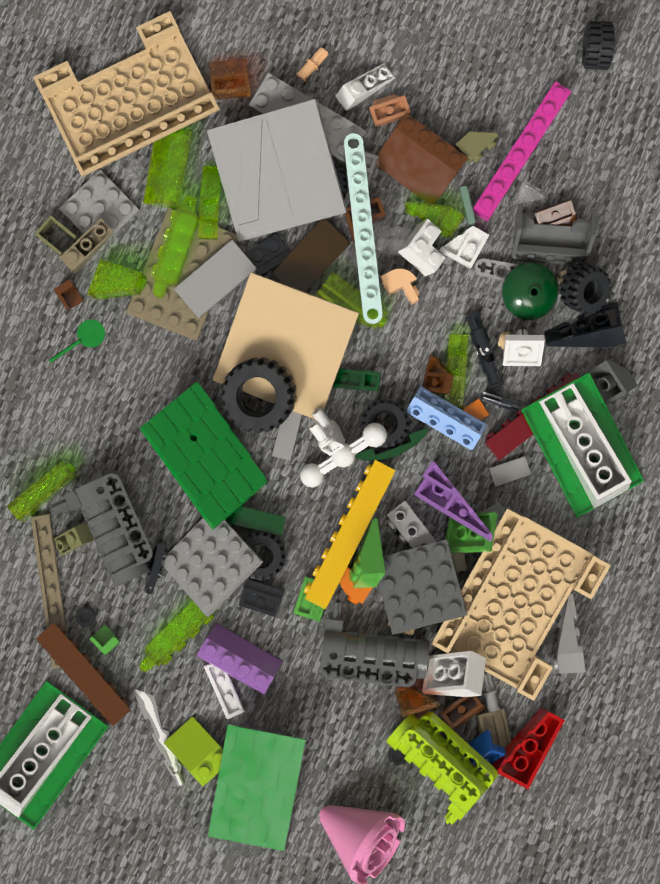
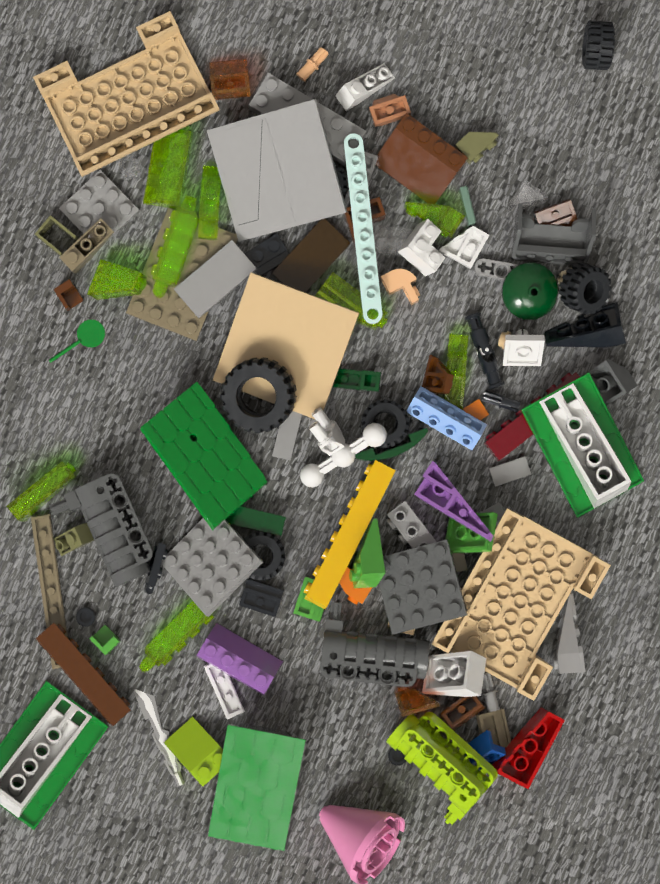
dark pink brick [473,81,571,222] -> none

